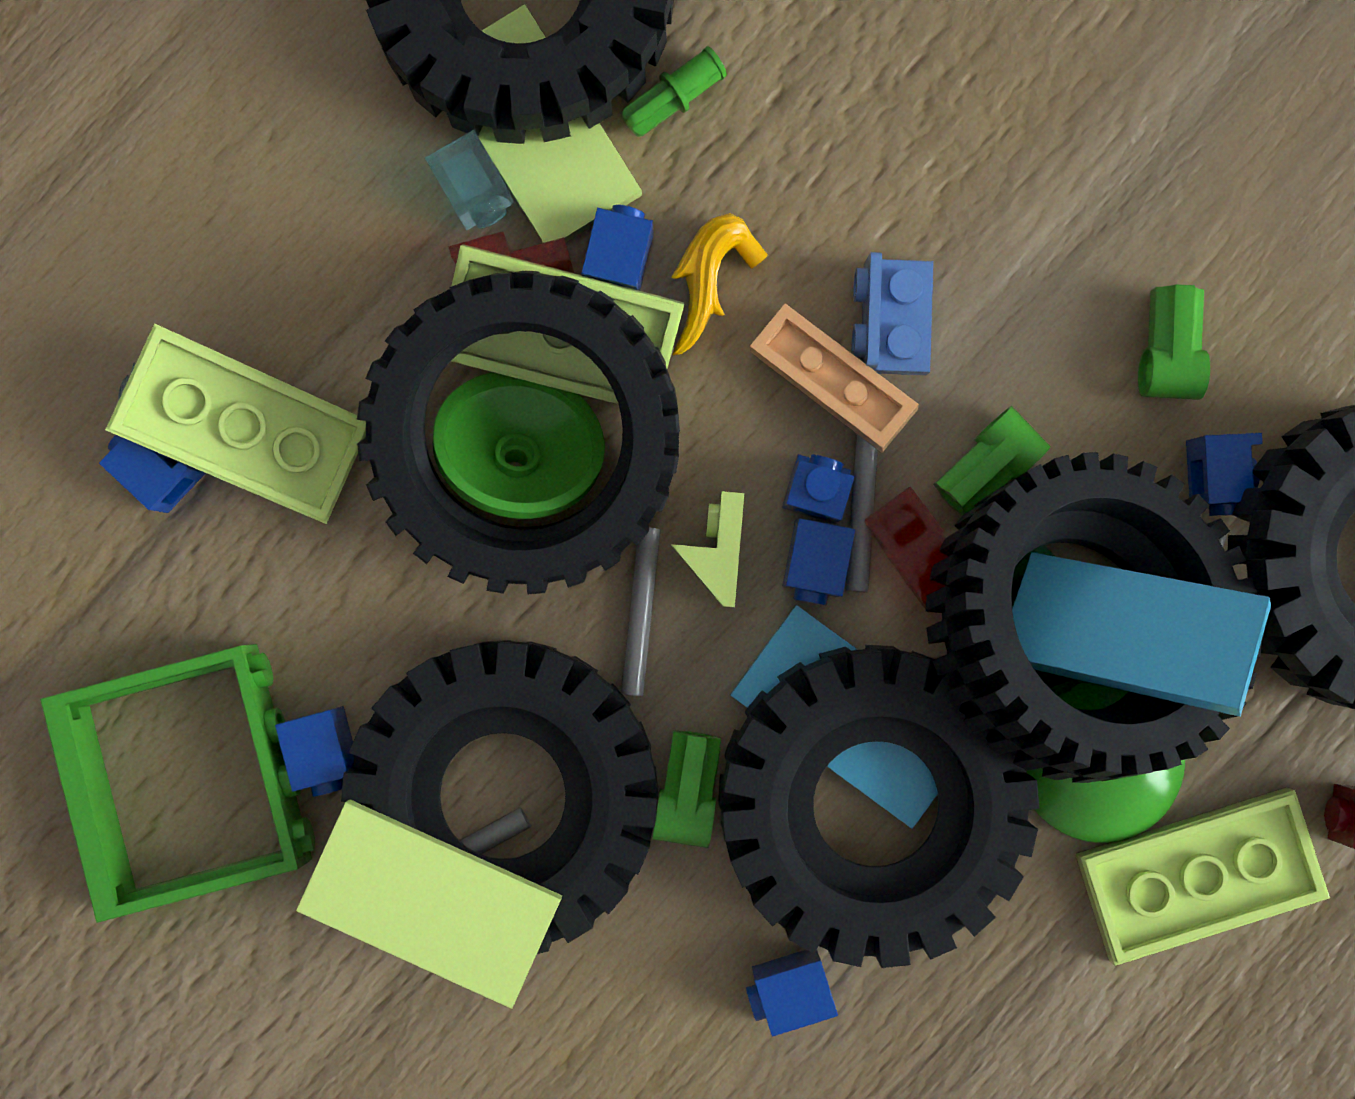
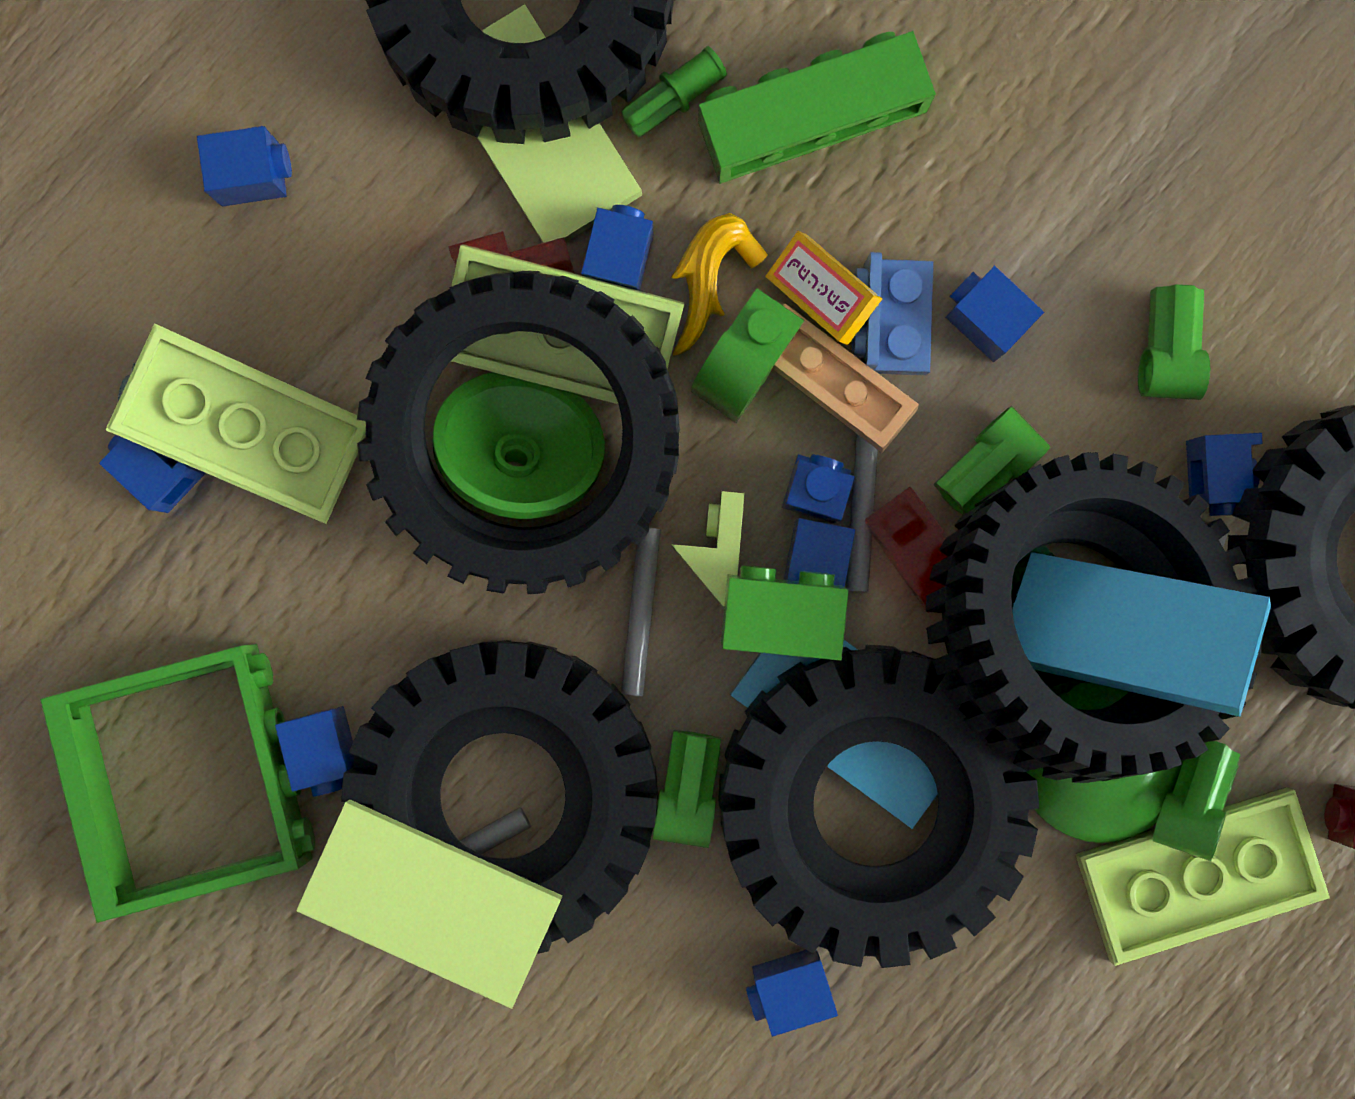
clear light blue brick [425,130,514,230] -> none
none -> blue brick [197,126,292,207]
none -> bright green brick [691,288,804,423]
none -> bright green brick [698,31,936,184]
none -> bright green brick [721,565,849,661]
none -> tile [765,231,882,345]
none -> blue brick [945,265,1044,362]
none -> bright green piece [1153,741,1240,861]

